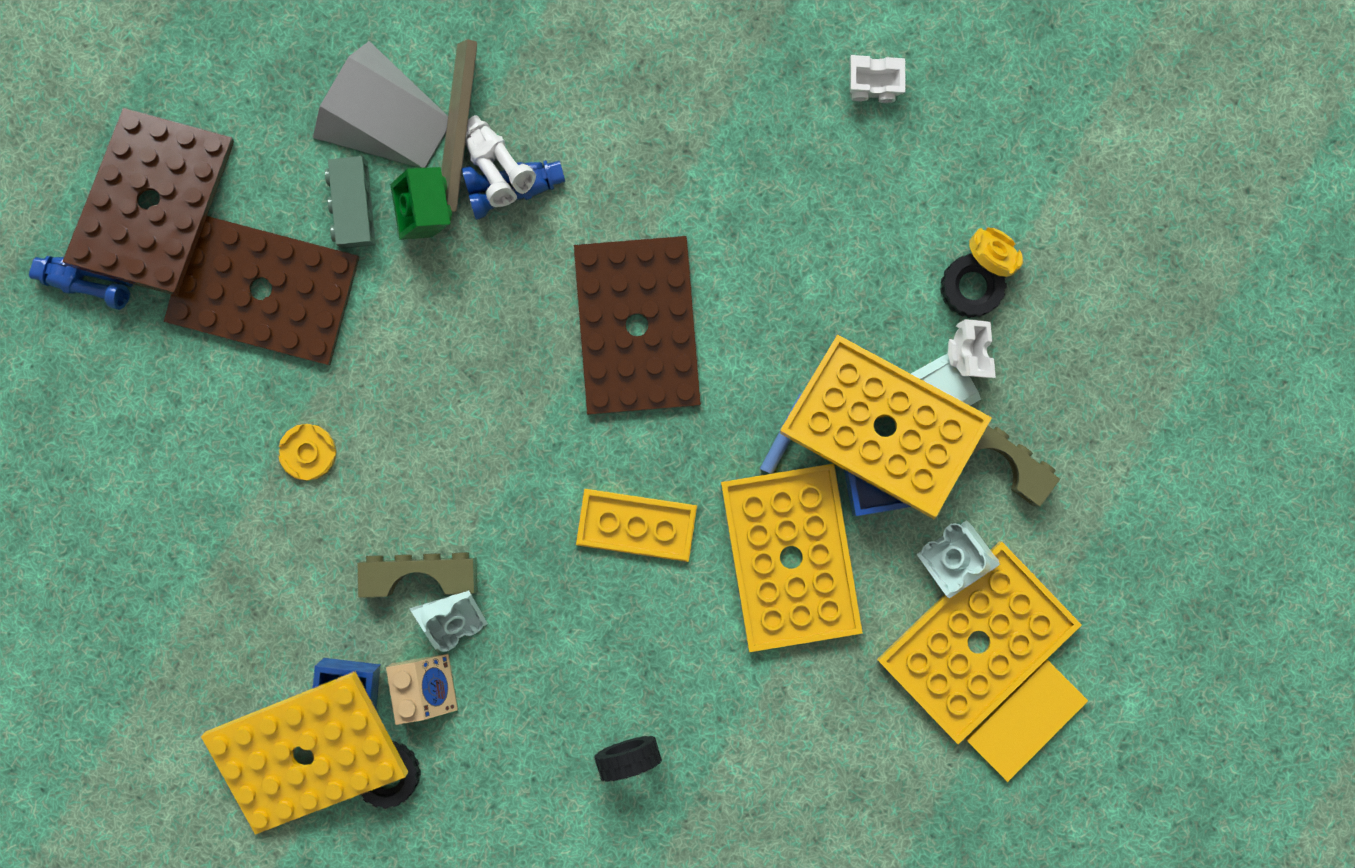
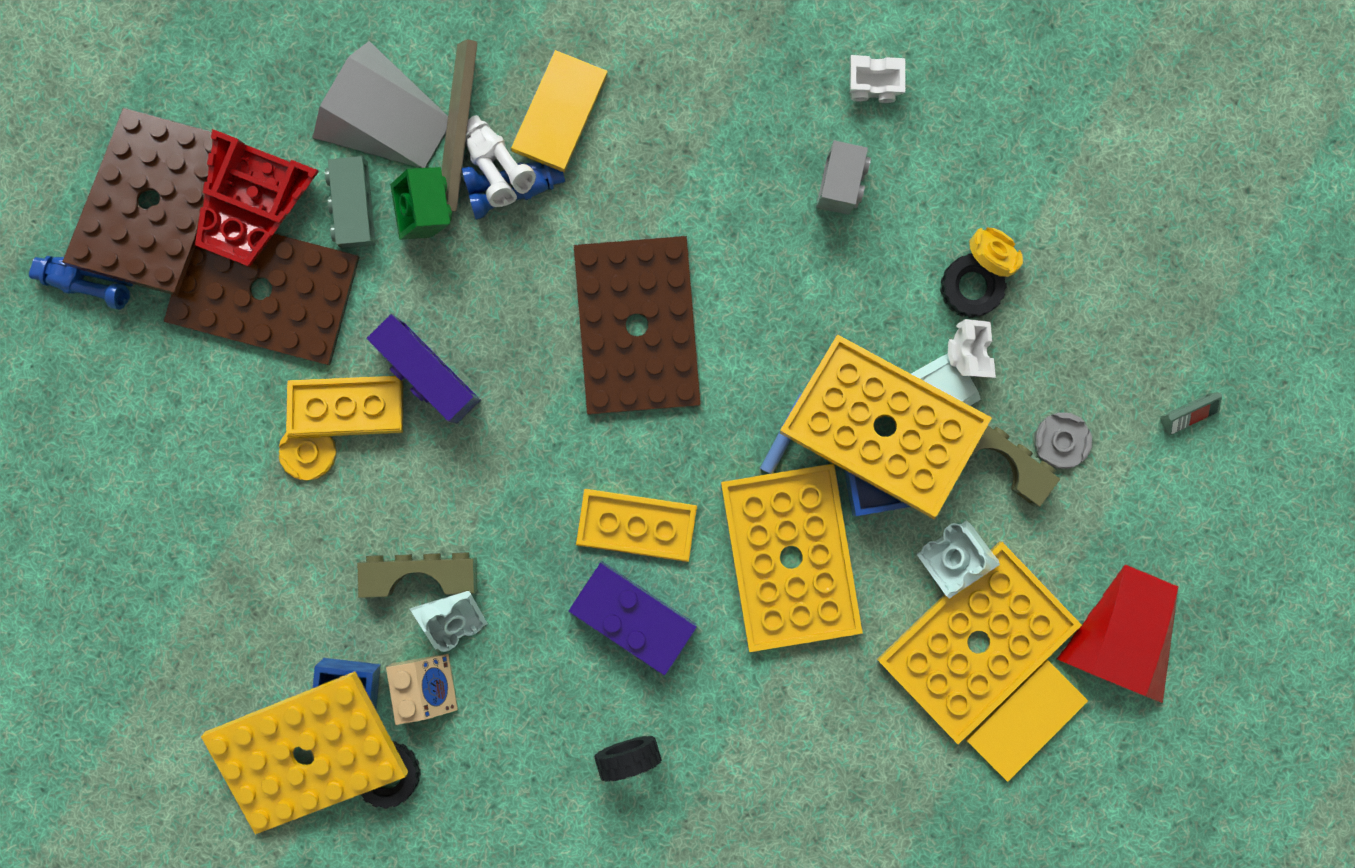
none -> red wedge [195,129,319,267]
none -> yellow tile [286,376,403,438]
none -> dark purple brick [366,314,481,424]
none -> yellow tile [511,50,607,173]
none -> dark purple brick [568,561,697,676]
none -> light grey piece [816,140,871,215]
none -> light grey tile [1034,412,1092,469]
none -> red wedge [1056,565,1179,703]
none -> slope [1160,392,1222,436]

